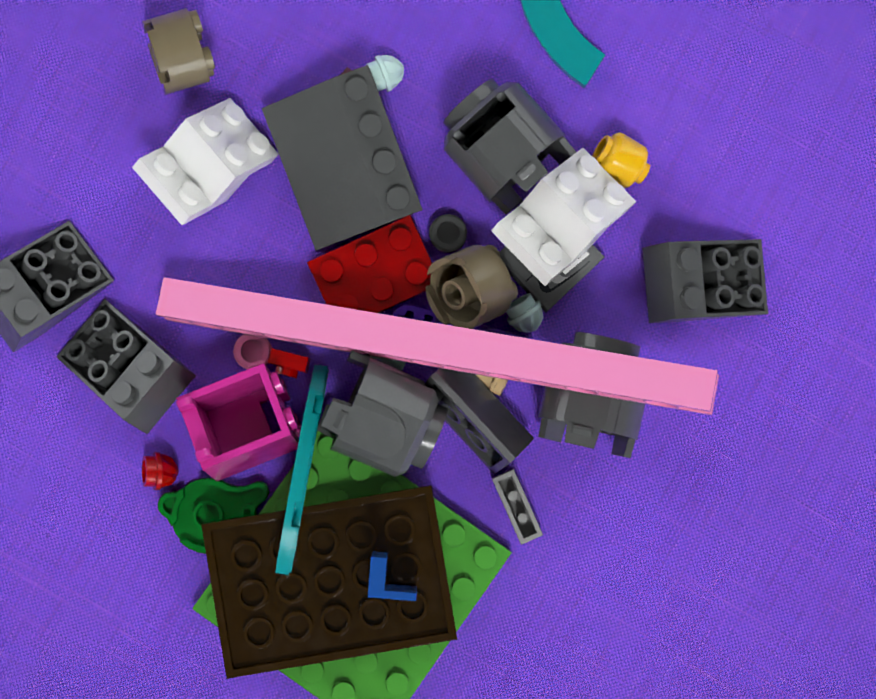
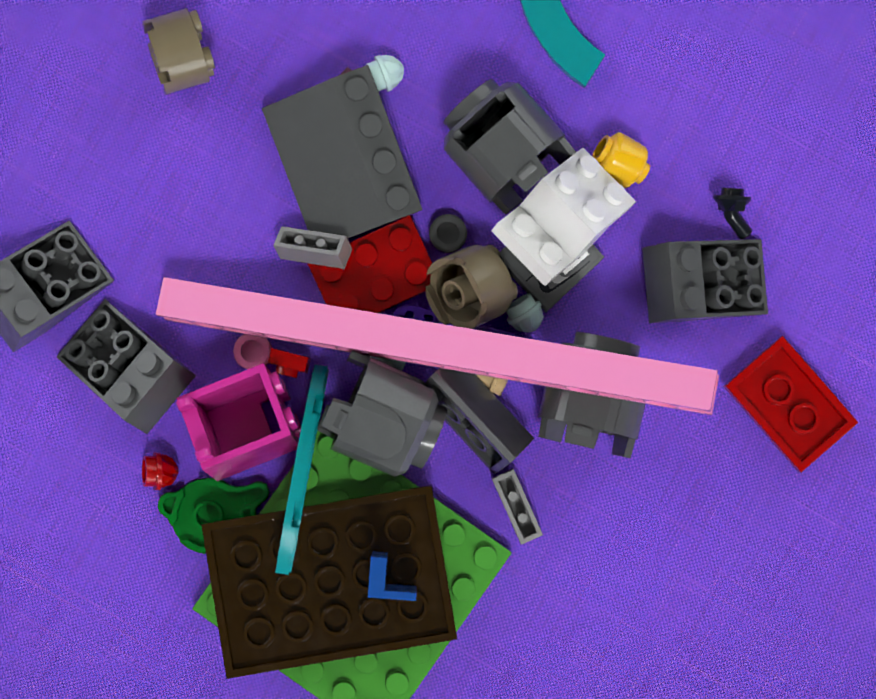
white bracket [132,98,279,225] -> none
none -> light grey piece [273,226,352,269]
none -> black plate [713,188,752,239]
none -> red plate [723,336,859,473]

